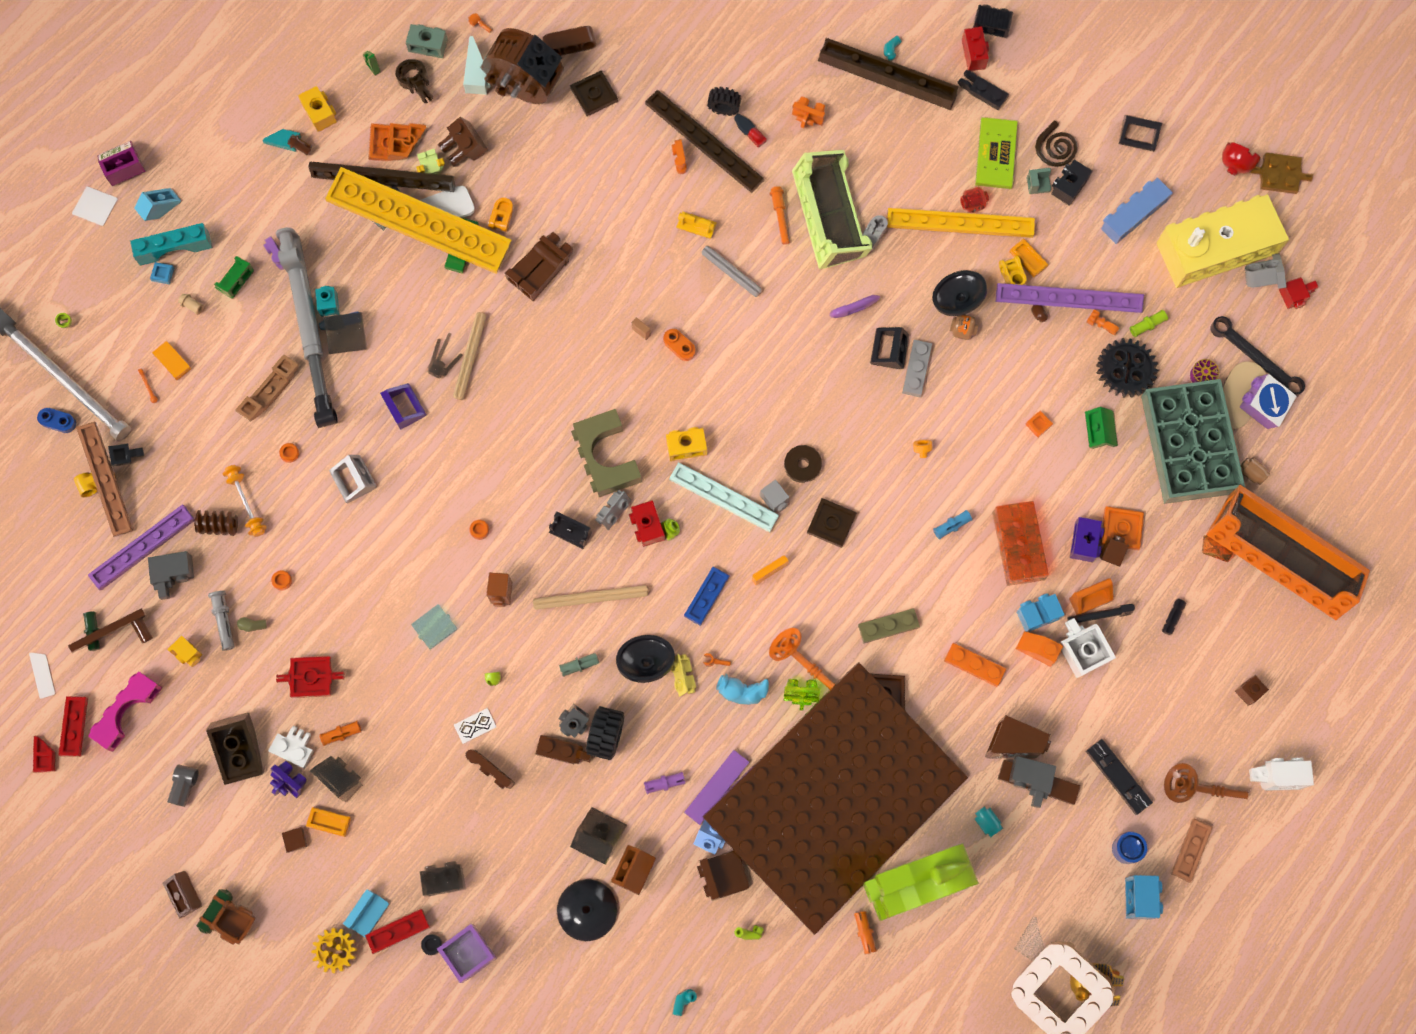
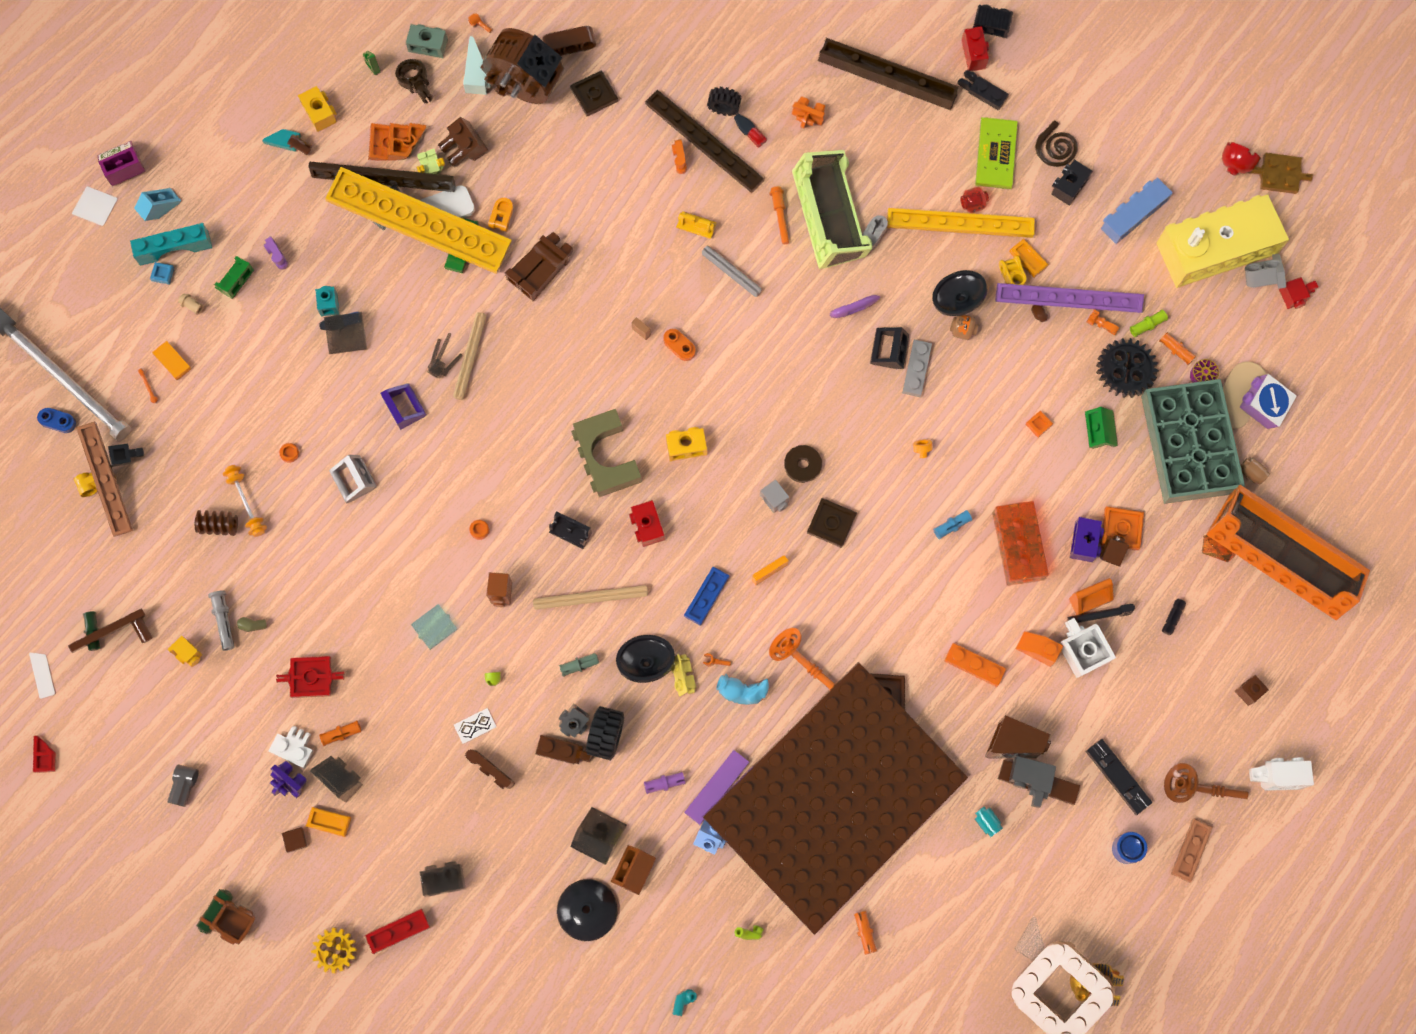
lime hinge [55,313,72,328] -> none
red plate [58,696,88,757] -> none
medium lavender tile [88,504,195,591] -> none
dark pink arch [88,671,162,752] -> none
dark grey hinge [148,551,194,600] -> none
reddish brown slope [163,871,202,919] -> none
dark brown slope [206,712,264,785] -> none
medium nougat slope [235,355,299,422] -> none
orange tile [271,570,292,591] -> none
light grey piece [276,228,338,428] -> none
medium azure panel [343,889,389,938] -> none
black tile [421,934,442,955] -> none
piece [437,924,497,983] -> none
light grey hinge [595,490,631,530] -> none
lime plate [661,519,680,541] -> none
light aqua tile [669,462,779,533] -> none
reddish brown bracket [697,851,749,901] -> none
clear neon green hips [783,679,820,711] -> none
olive plate [858,608,920,644] -> none
lime animal [863,843,979,921] -> none
teal arm [884,35,901,61] -> none
dark azure brick [1017,593,1065,632] -> none
sand green panel [1026,168,1051,194] -> none
black tile [1119,115,1162,152] -> none
dark azure brick [1125,875,1163,920] -> none
black piece [1210,316,1305,397] -> none
none -> orange pin [1159,332,1196,365]

